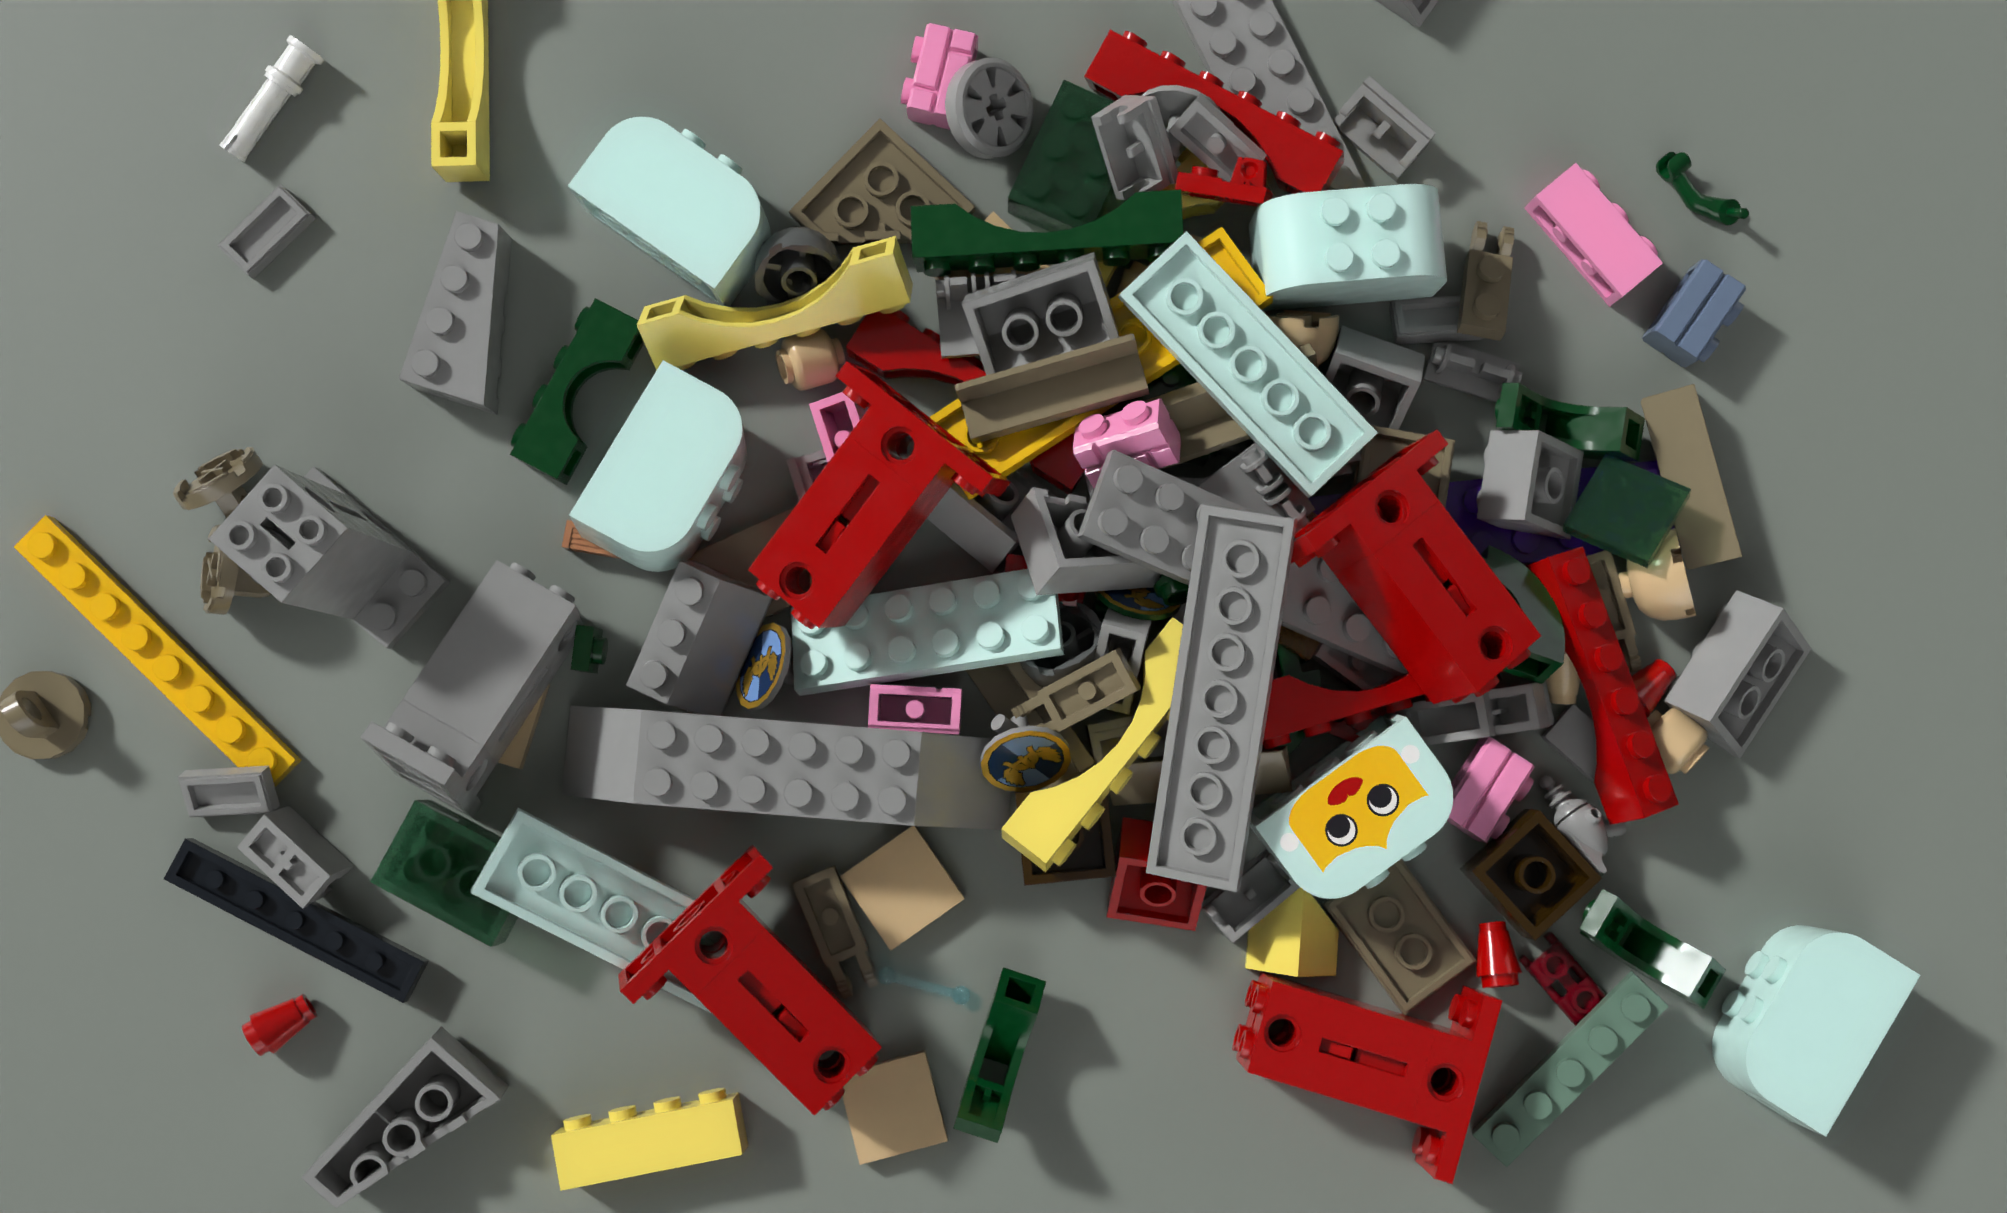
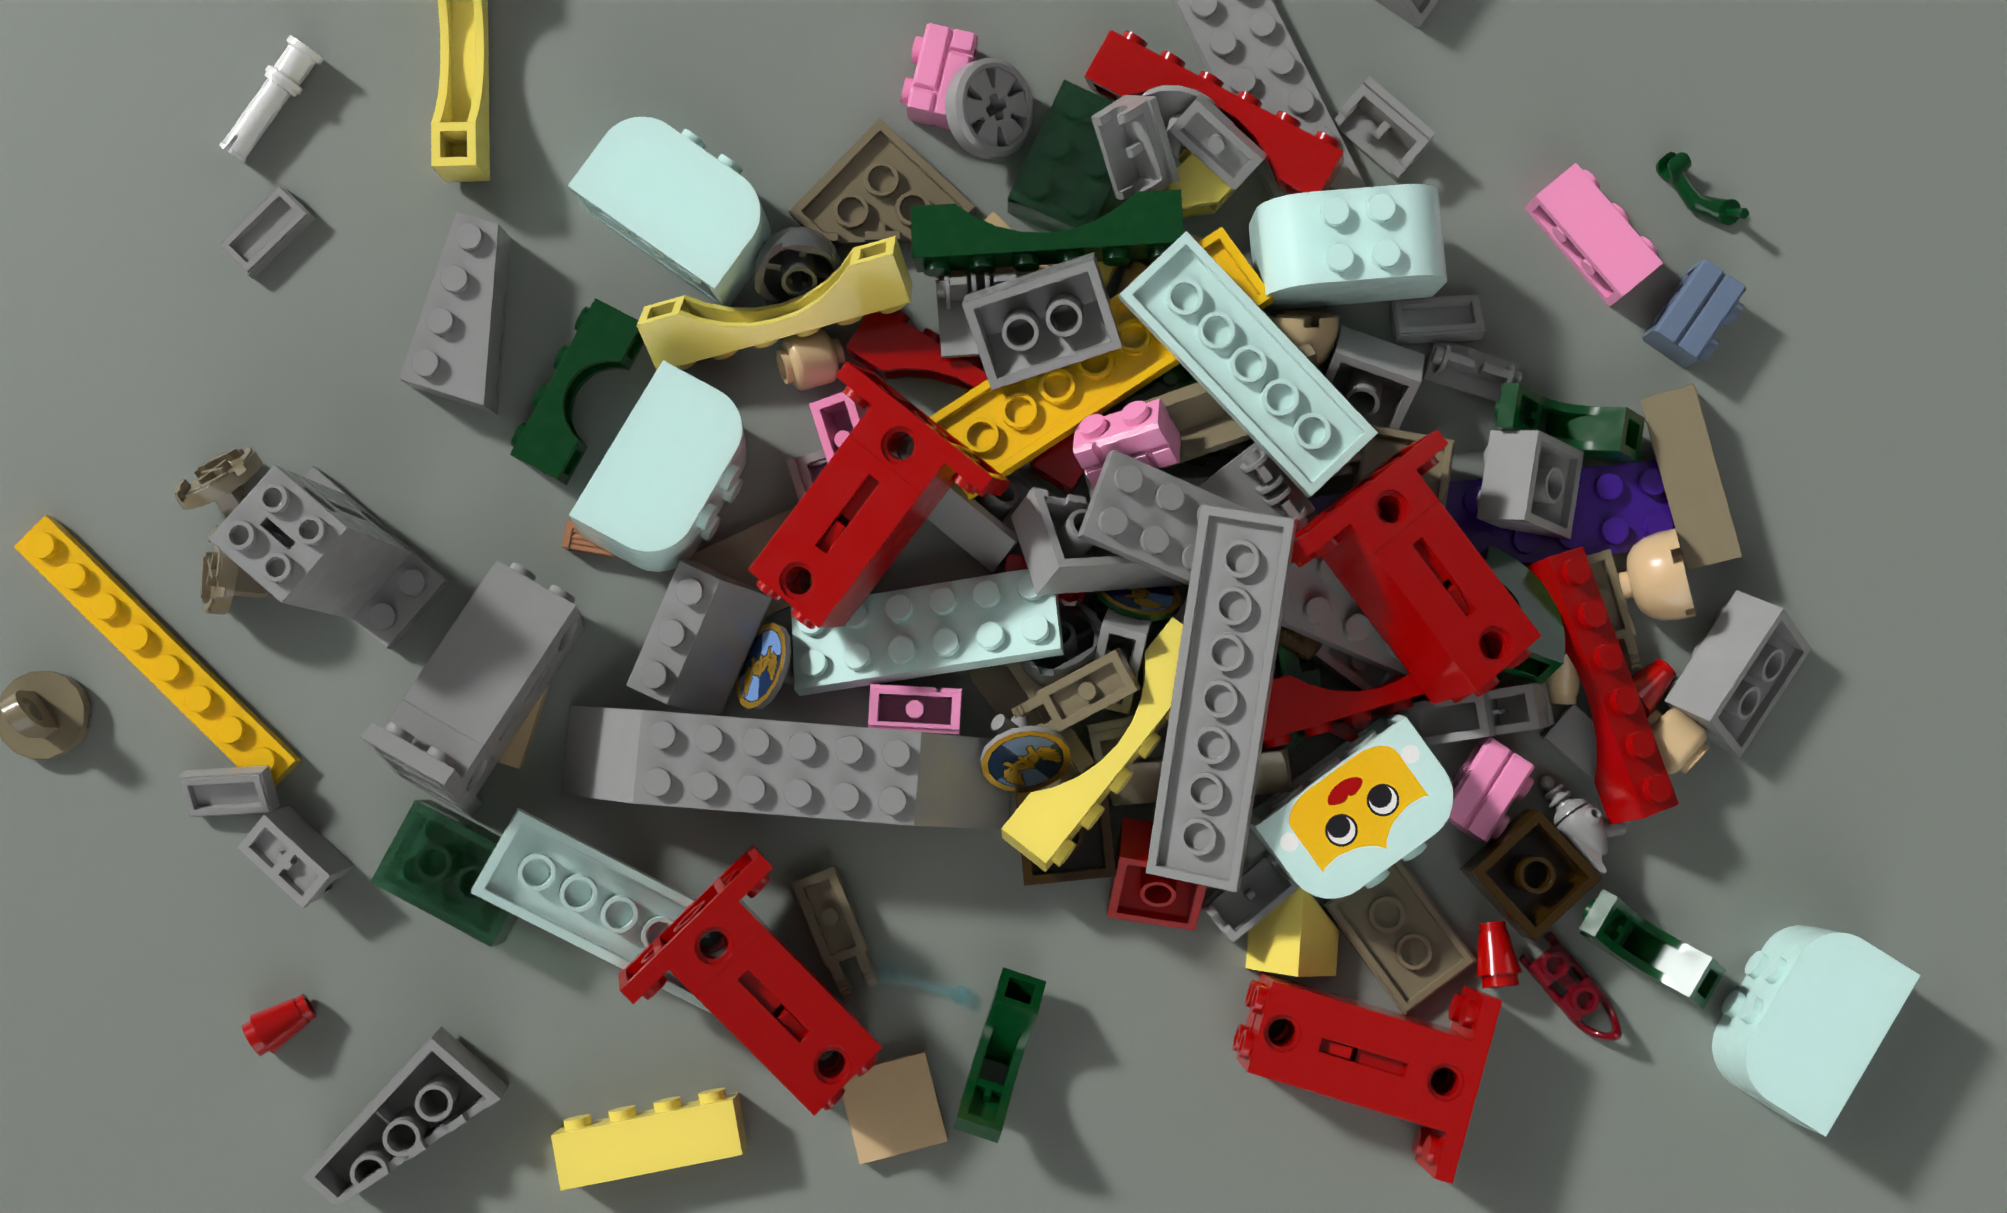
black plate [164,838,429,1003] -> none
dark green plate [571,625,608,674] -> none
tan tile [840,826,965,951] -> none
dark tan panel [955,334,1149,444] -> none
dark green plate [1154,574,1189,606] -> none
red hinge [1175,157,1273,207] -> none
dark tan hinge [1457,221,1515,341] -> none
sand green plate [1472,970,1669,1167] -> none
clear green tile [1563,454,1691,569] -> none

